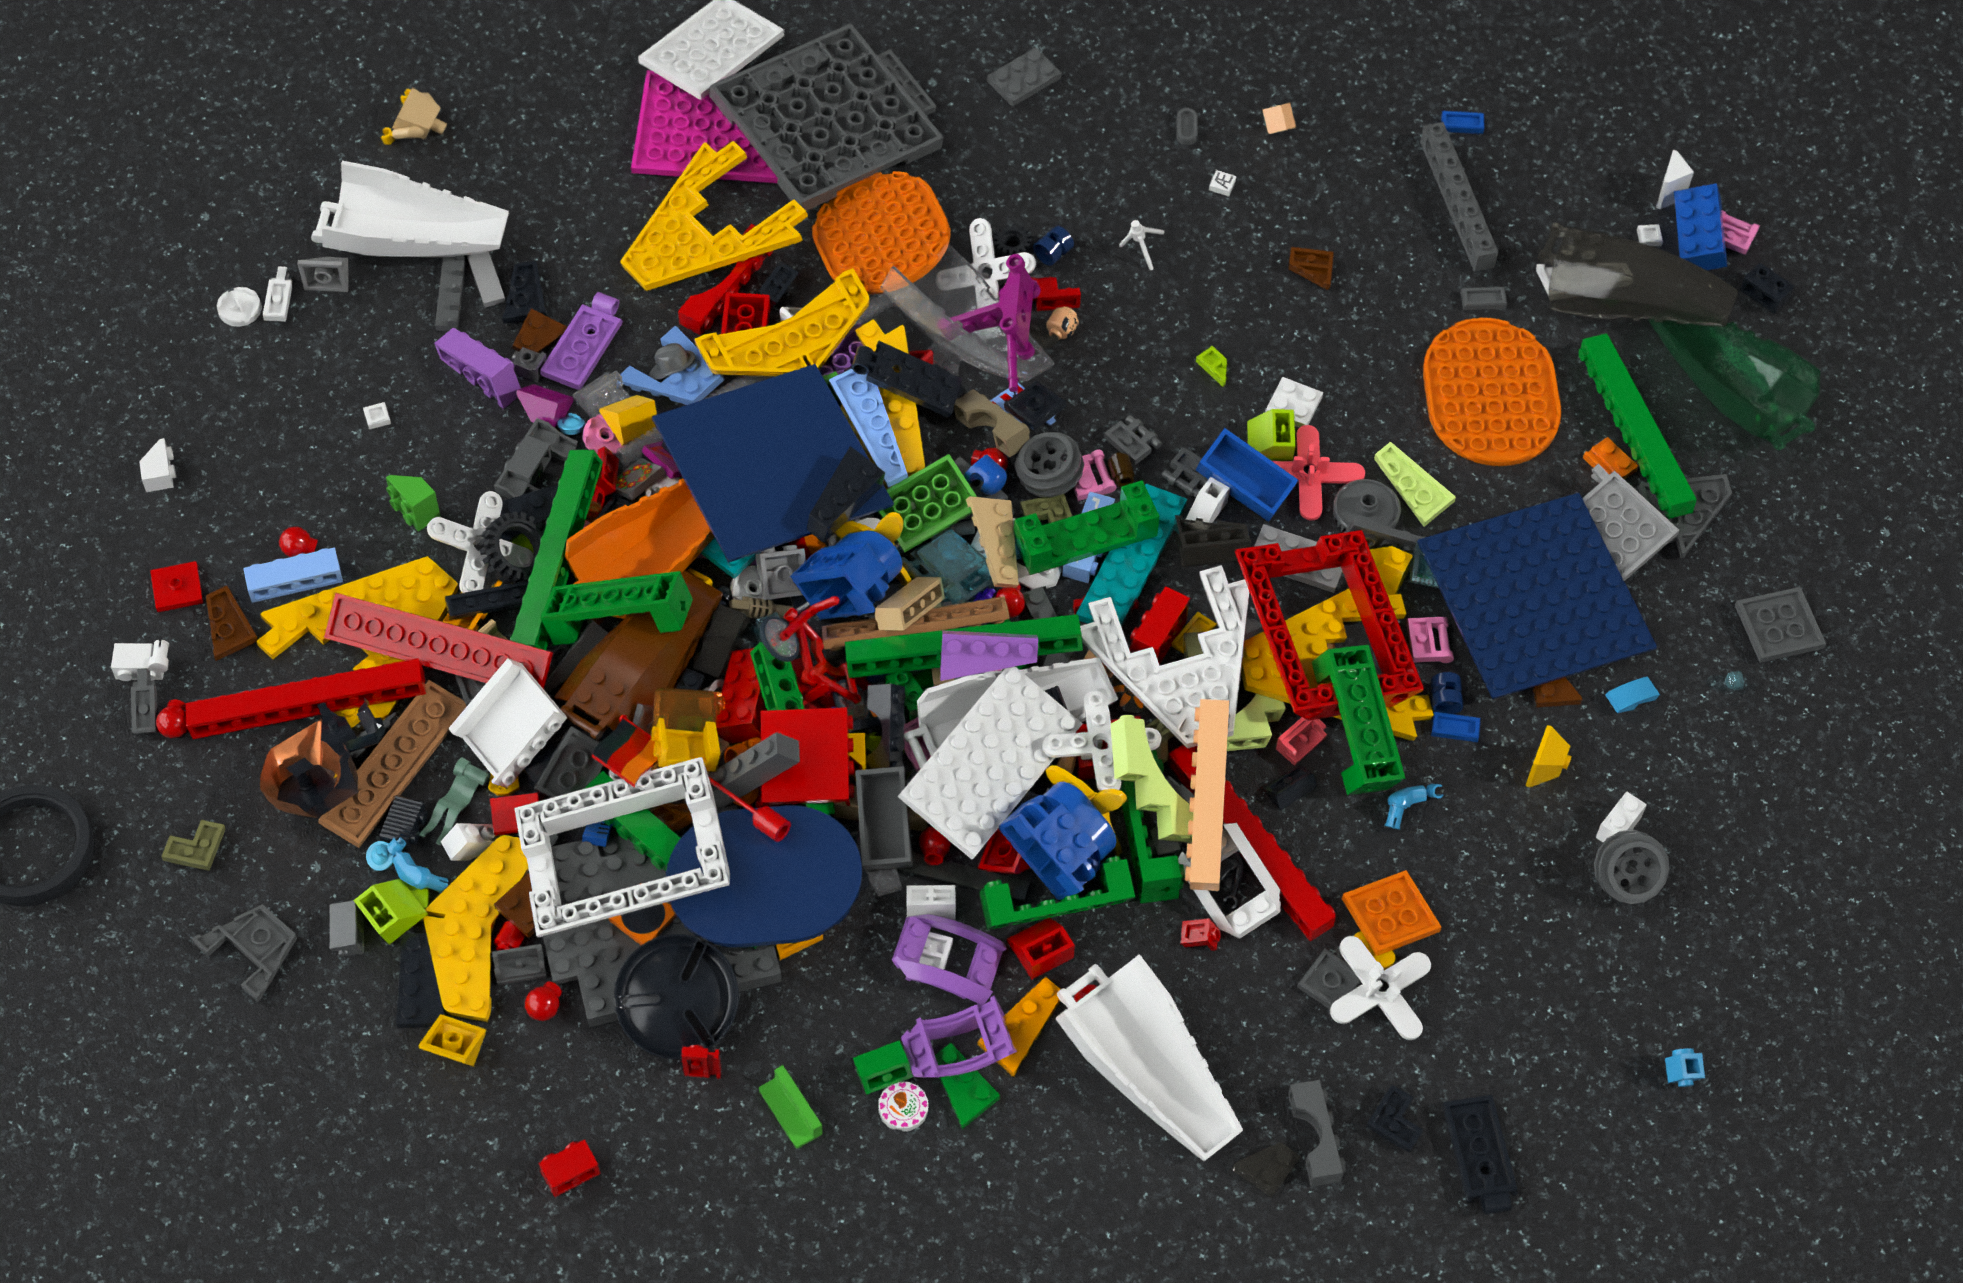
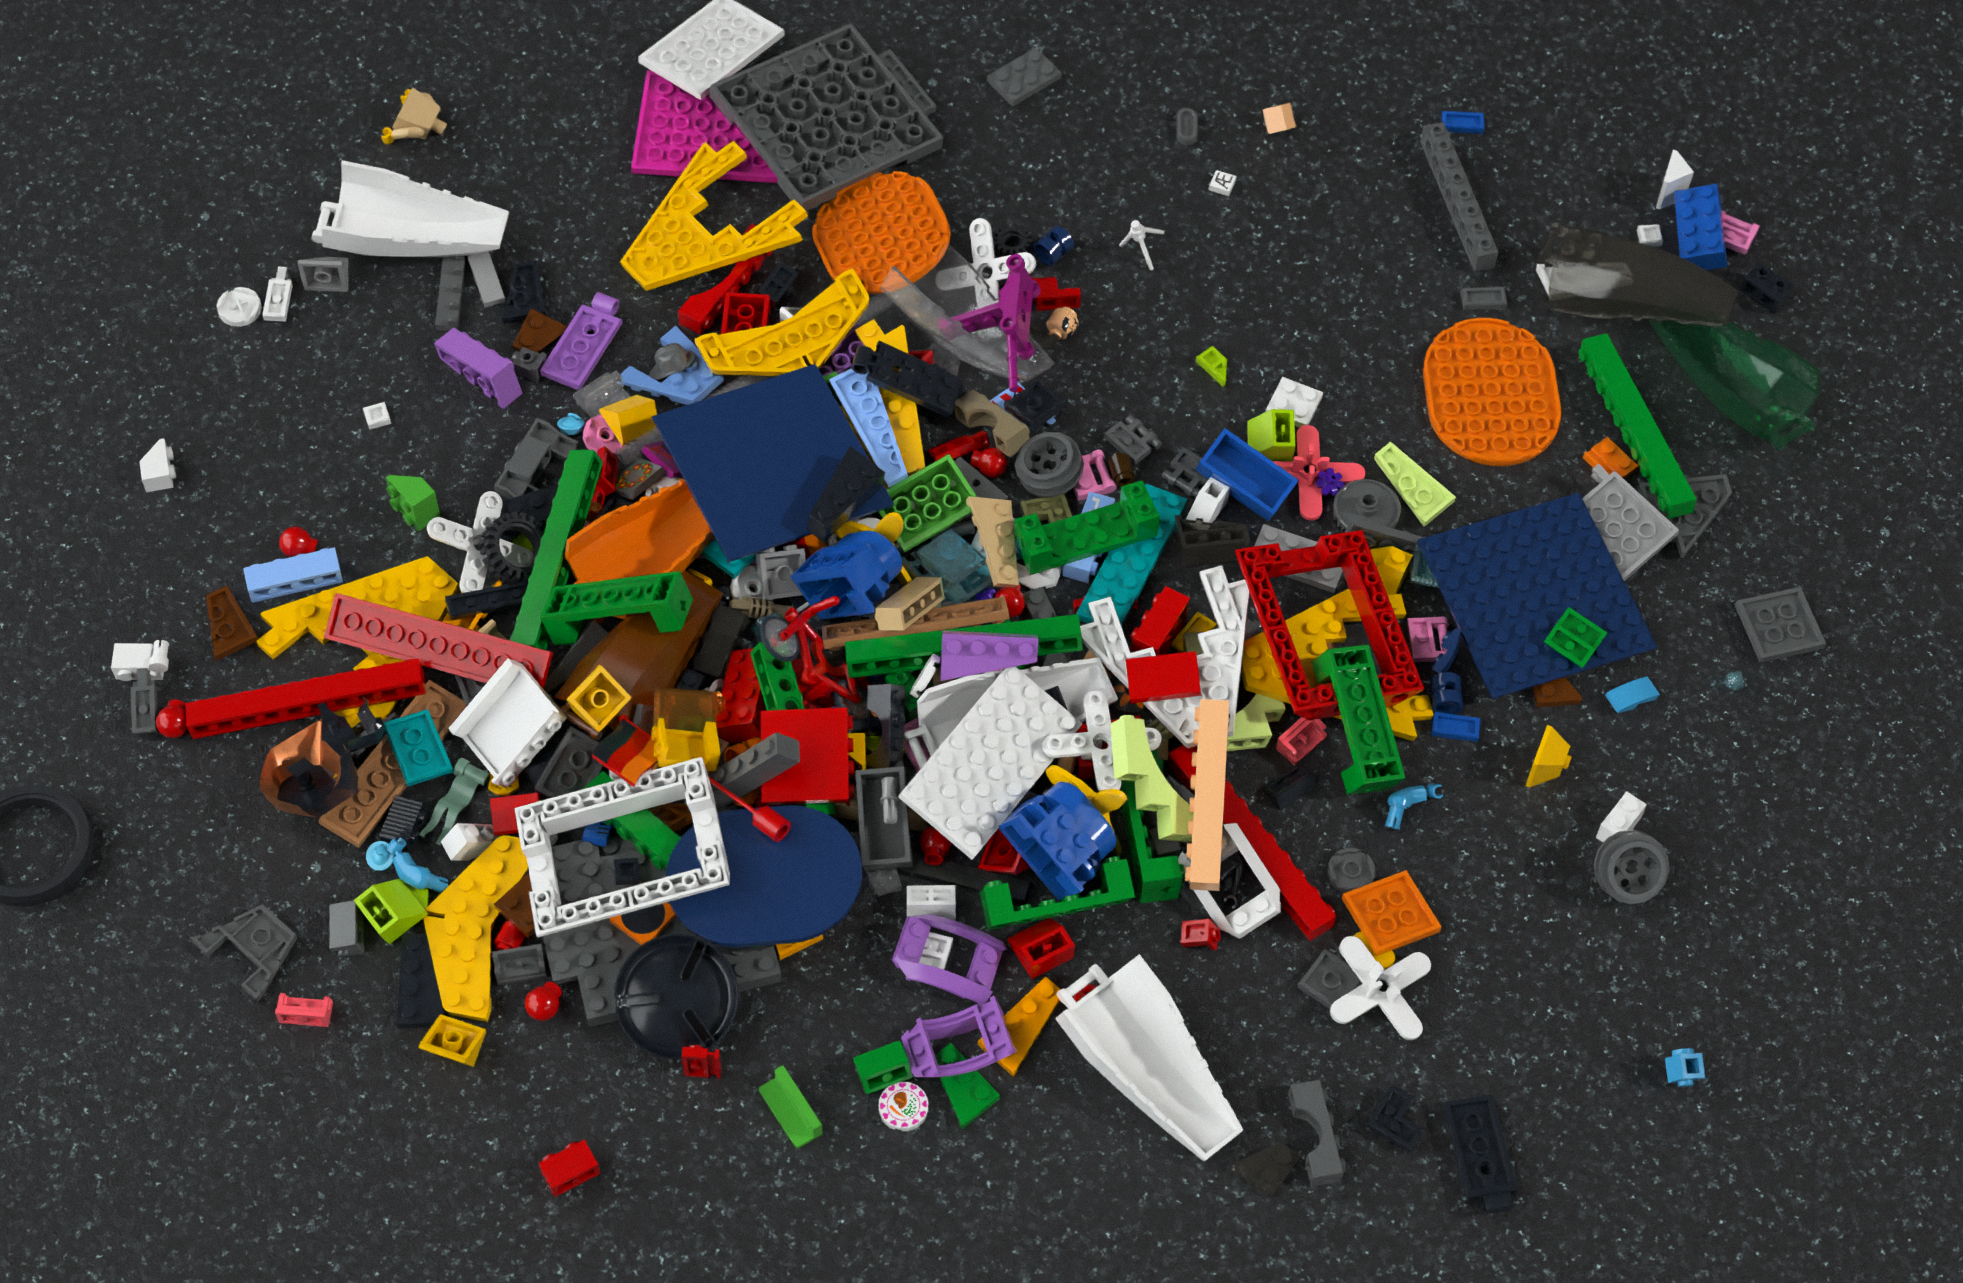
red plate [150,561,204,612] -> none
olive plate [162,820,226,871] -> none
magenta slope [516,384,574,428] -> none
blue helmet [964,455,1007,495] -> none
reddish brown wing [1288,247,1334,290] -> none
none -> coral hinge [275,993,333,1027]
none -> teal tile [383,709,453,787]
none -> yellow slope [567,664,632,732]
none -> black plate [613,858,641,885]
none -> light grey axle [880,777,900,824]
none -> white tile [909,653,941,698]
none -> red hinge [927,430,990,463]
none -> red tile [1126,651,1201,704]
none -> dark purple plant [1316,468,1344,496]
none -> dark grey tile [1327,848,1375,893]
none -> dark blue slope [1432,628,1462,674]
none -> green slope [1543,607,1607,668]

